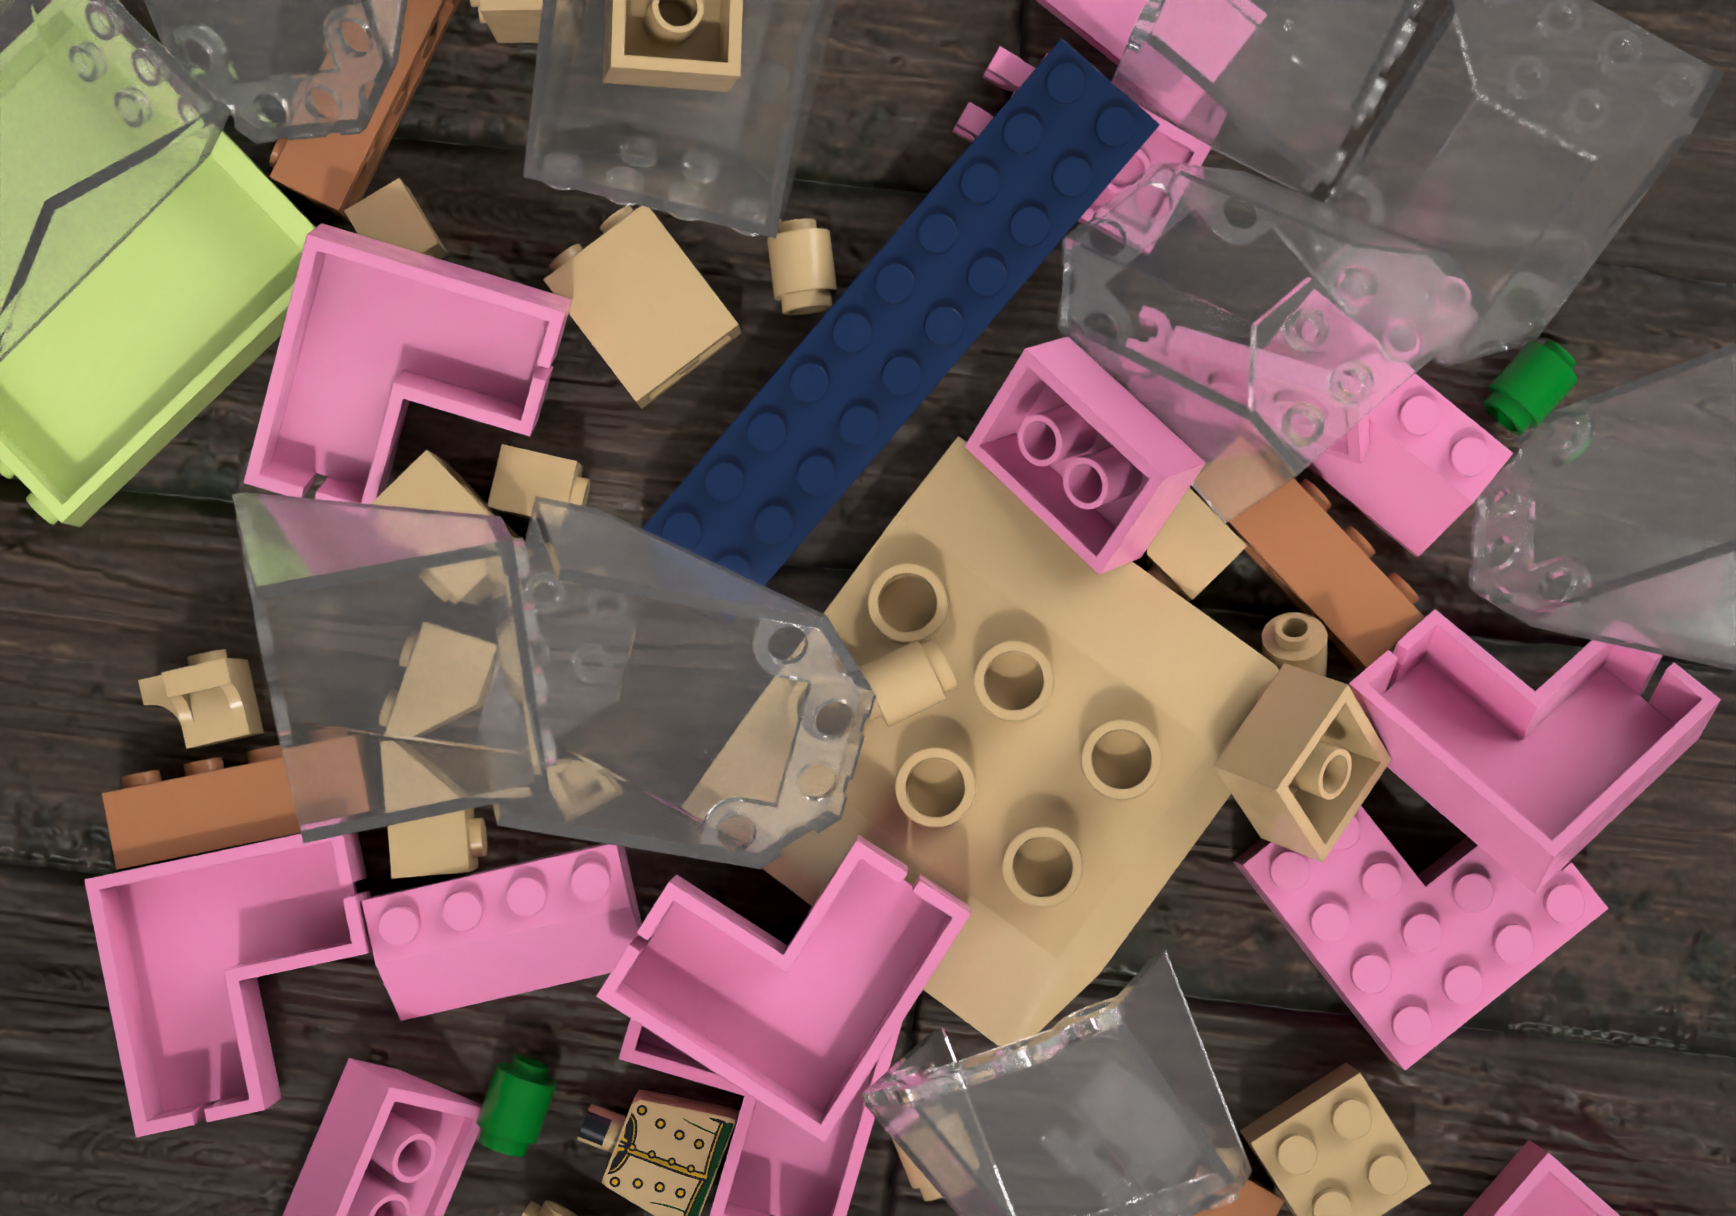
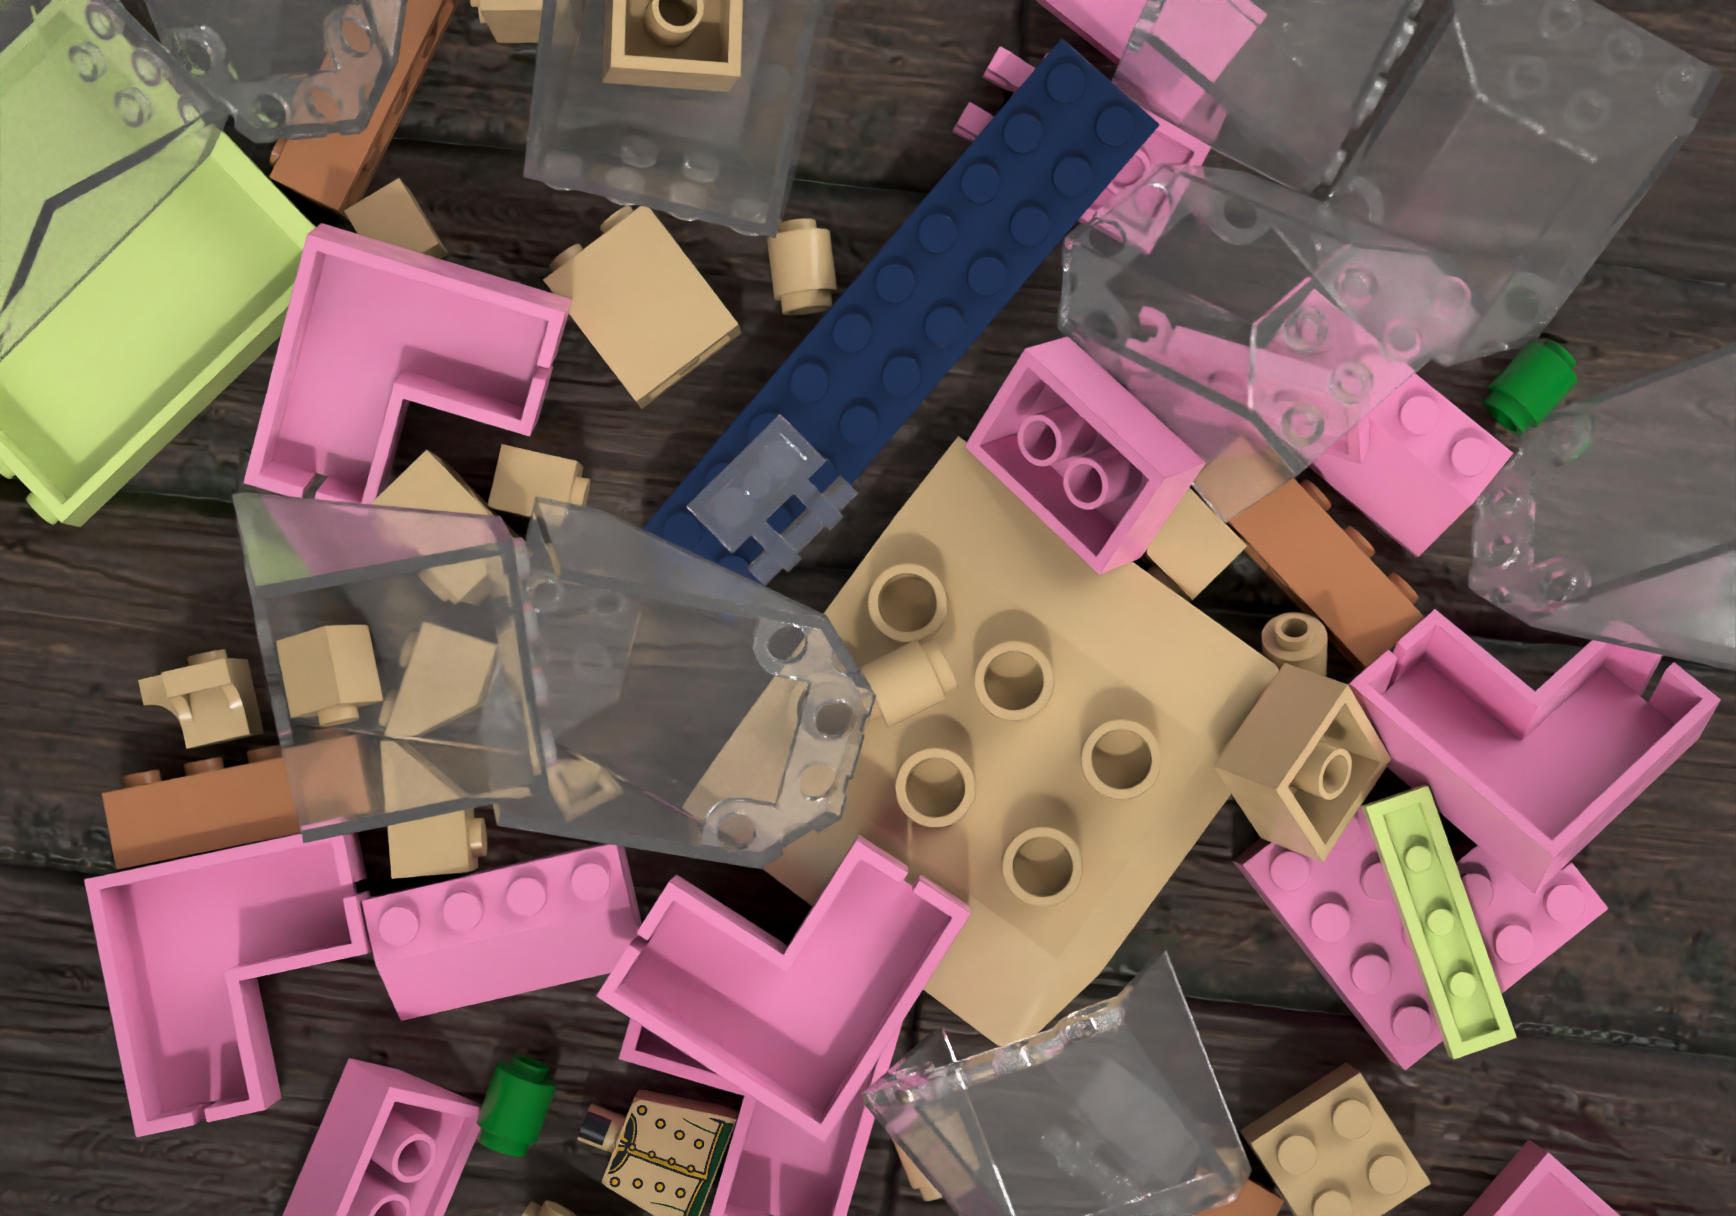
none -> tan brick [276,625,383,726]
none -> clear plate [686,414,858,586]
none -> yellowish green plate [1361,785,1517,1059]

